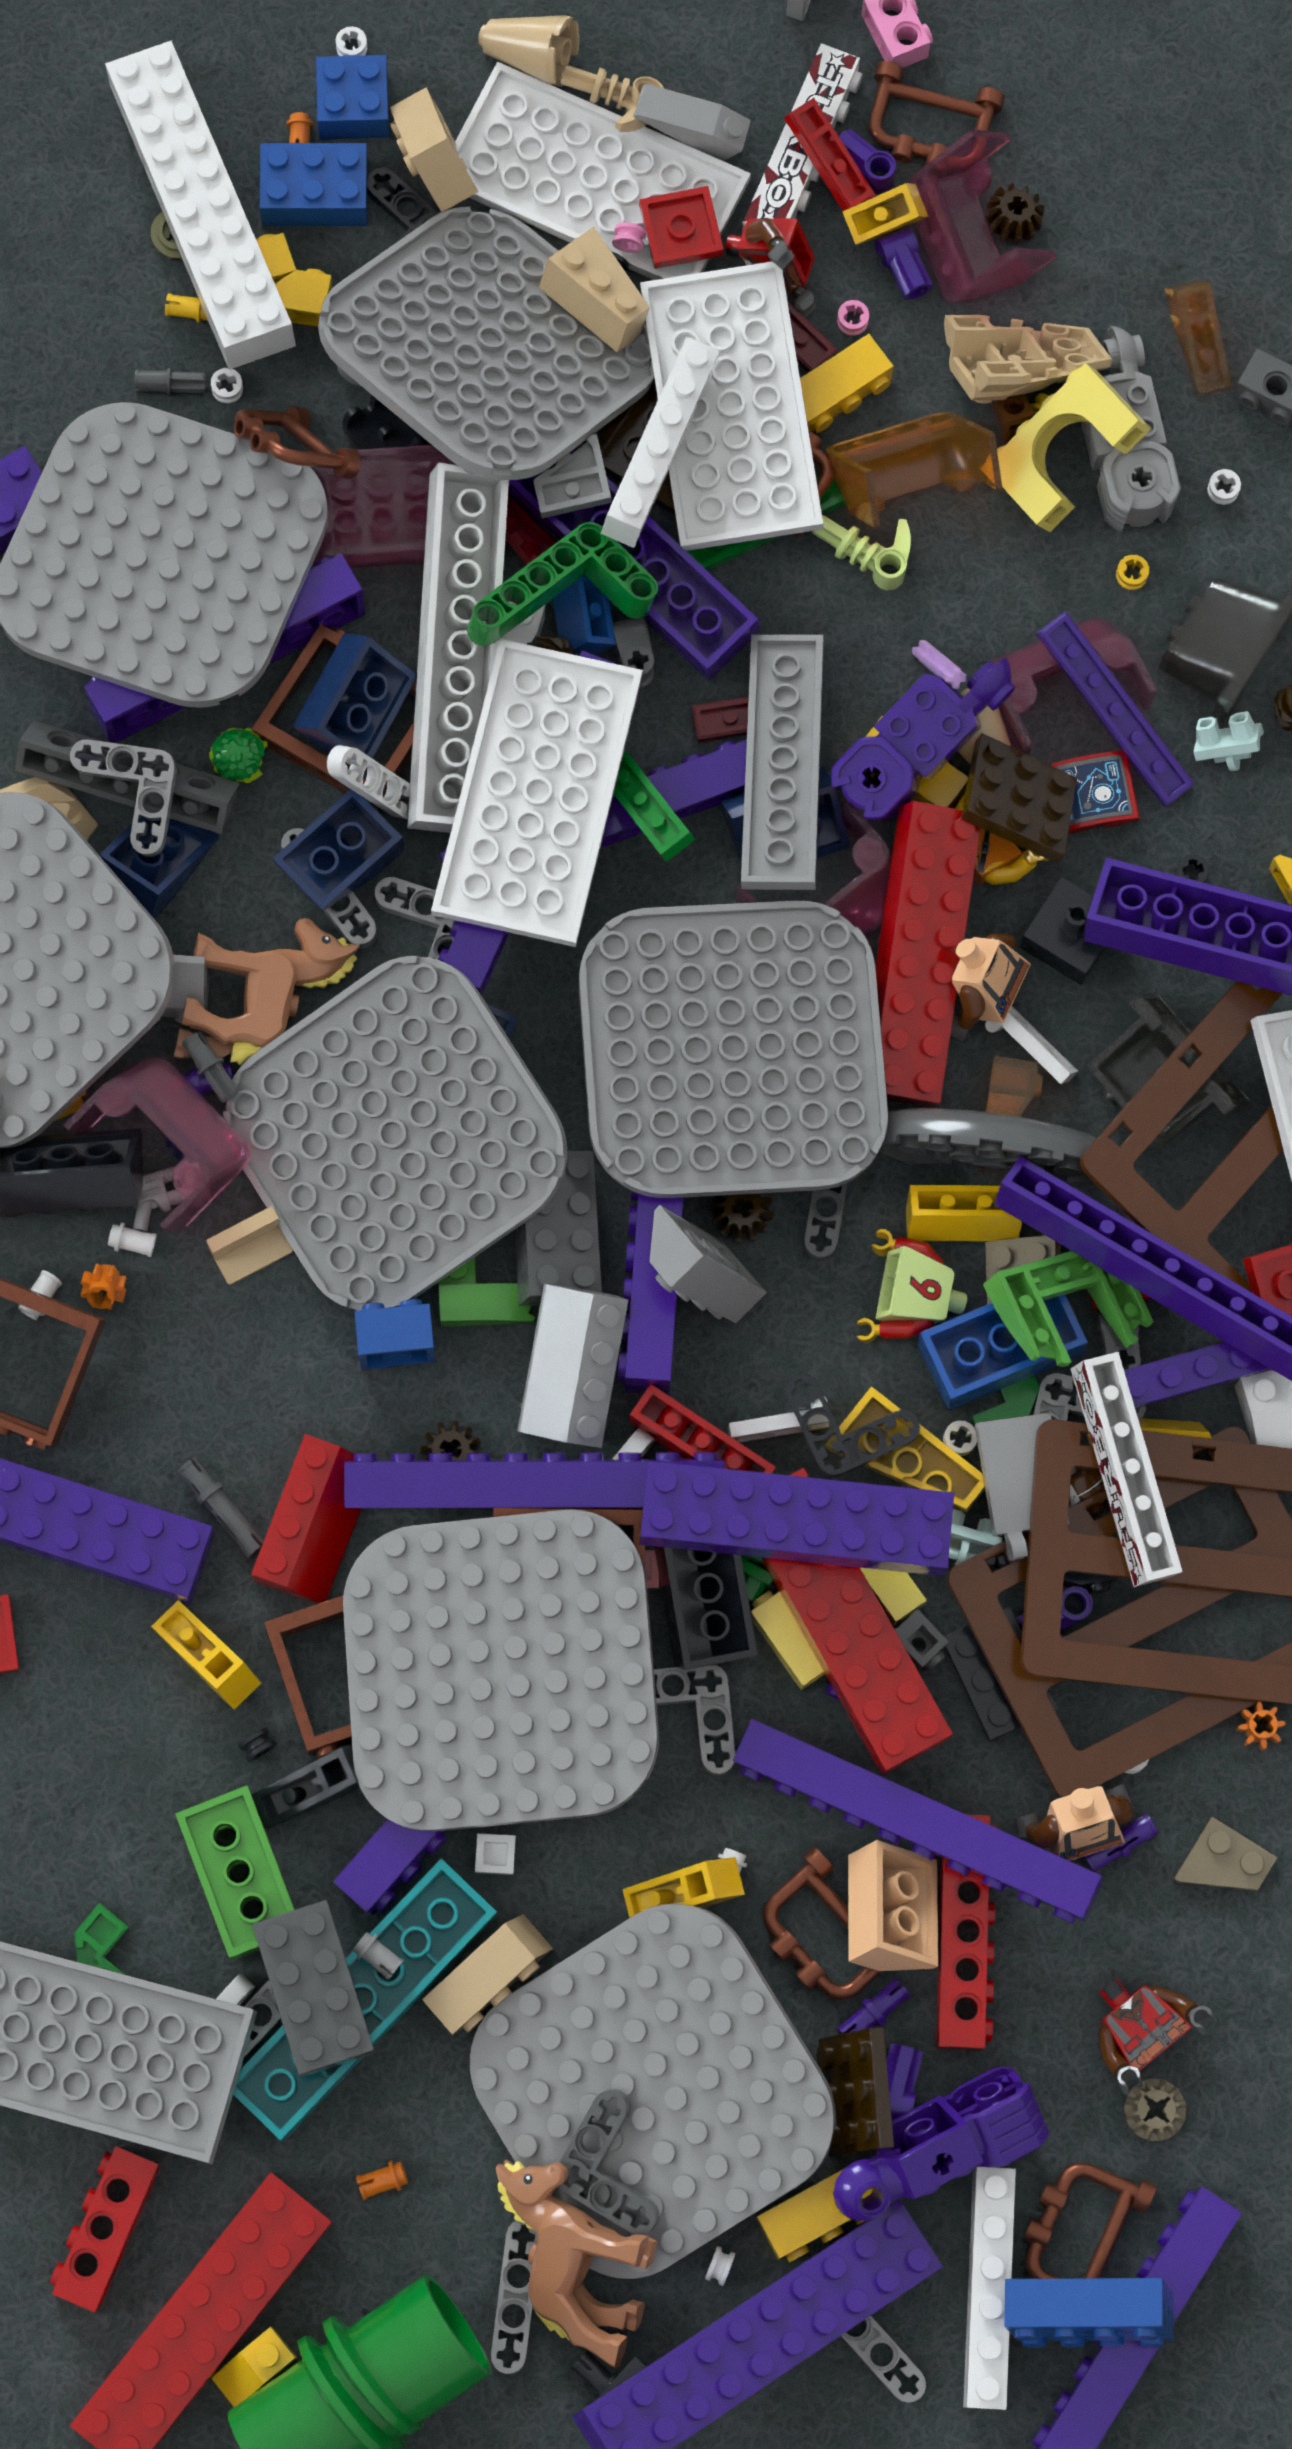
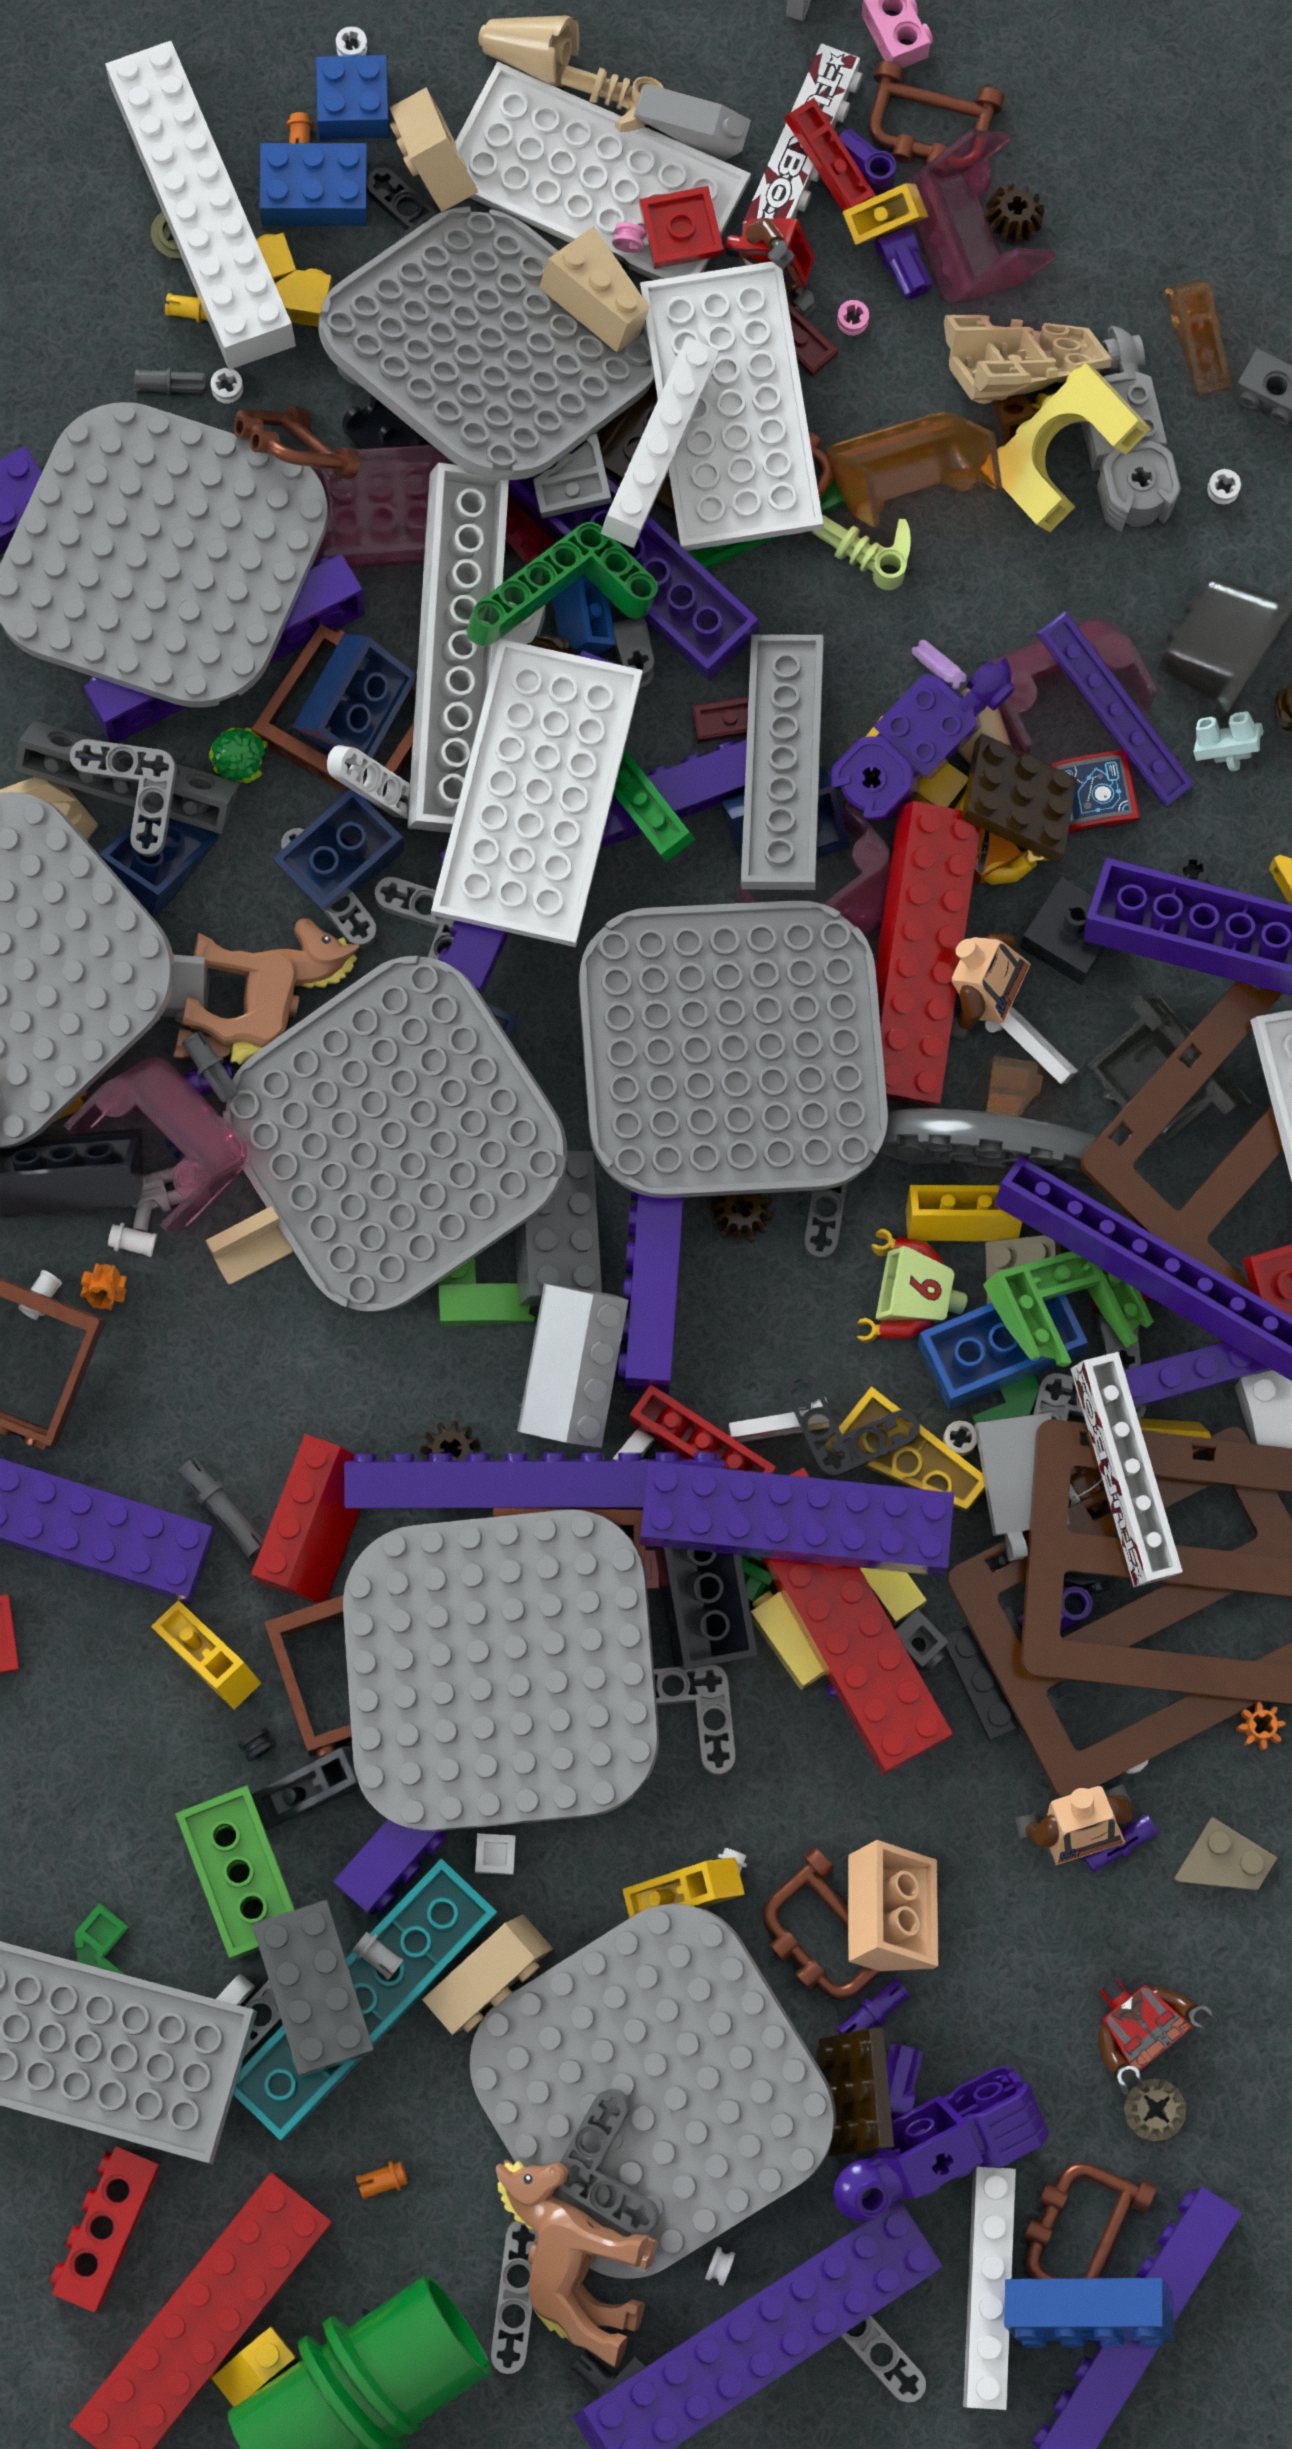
blue brick [354,1299,435,1370] -> none
light grey slope [649,1205,767,1324] -> none
dark purple brick [733,1719,1104,1924] -> none
yellow brick [756,2168,873,2262] -> none
yellow brick [800,334,894,433] -> none
red brick [936,1815,997,2051] -> none
light aqua hips [949,1509,1003,1566] -> none
yellow bush [1116,555,1149,590] -> none

